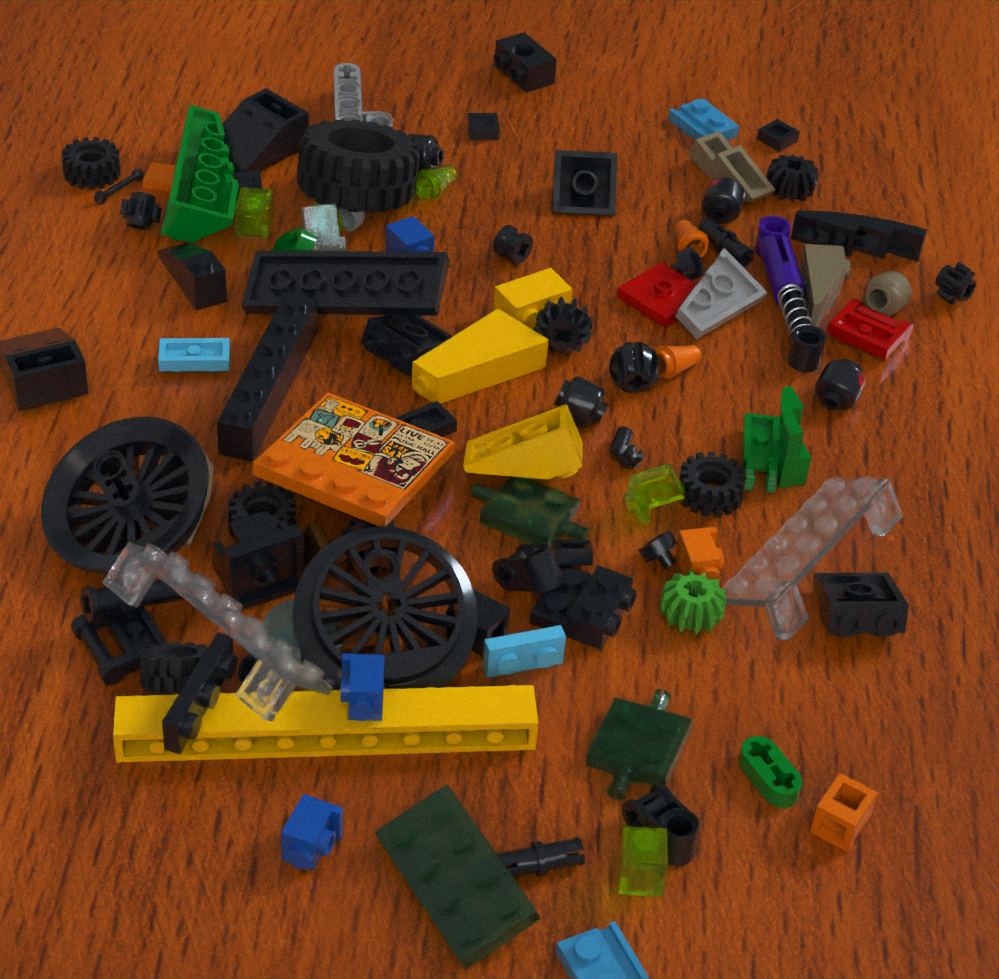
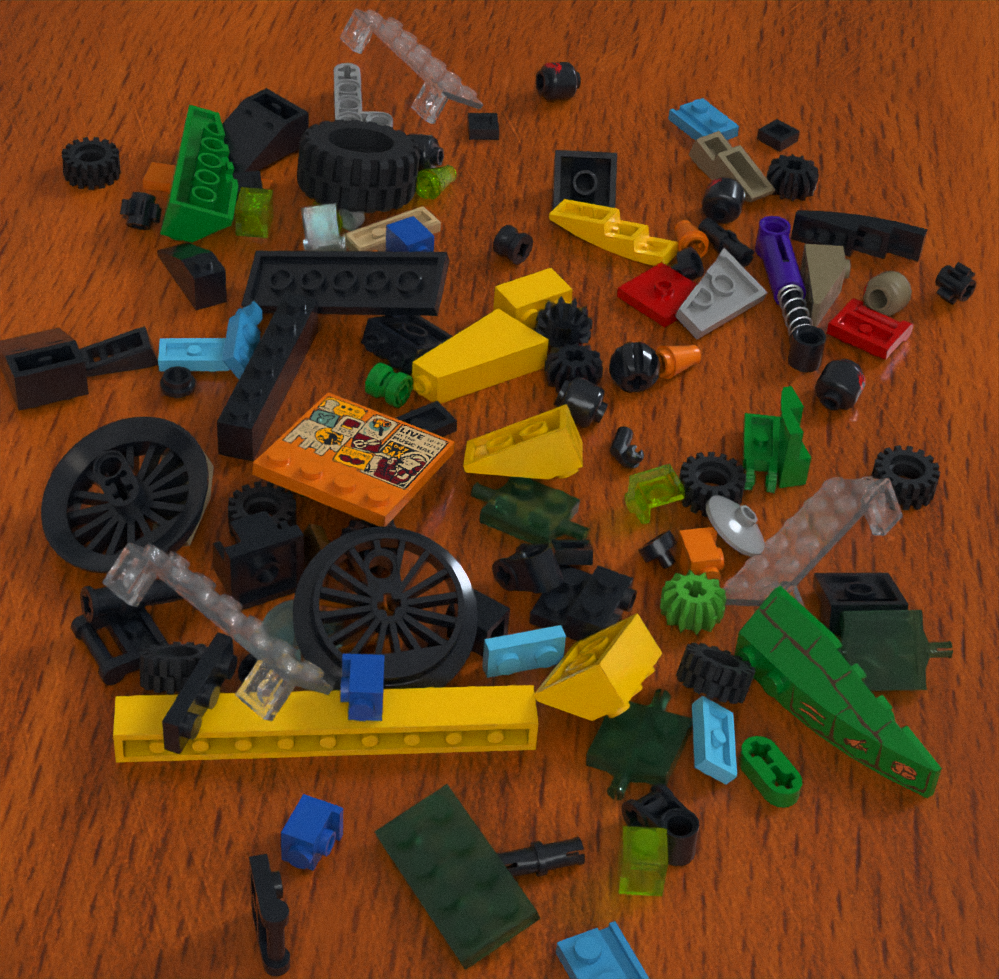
black hinge [94,168,144,204] -> none
green beam [272,227,315,251] -> none
black brick [493,32,557,93] -> none
orange brick [810,773,878,852] -> none
none -> black slope [80,326,158,377]
none -> black plate [160,366,196,398]
none -> dark azure hinge [222,301,263,379]
none -> black plate [249,854,290,976]
none -> clear bracket [339,8,483,124]
none -> tan tile [343,206,441,252]
none -> green wheel [365,362,414,408]
none -> yellow slope [533,613,662,721]
none -> black head [535,62,581,101]
none -> black gear [544,342,603,393]
none -> yellow slope [549,199,678,266]
none -> black tyre [676,643,756,704]
none -> medium azure plate [692,696,737,785]
none -> light grey dish [706,495,765,557]
none -> green wedge [734,586,942,799]
none -> clear green plate [838,610,953,692]
none -> black tyre [870,445,940,510]

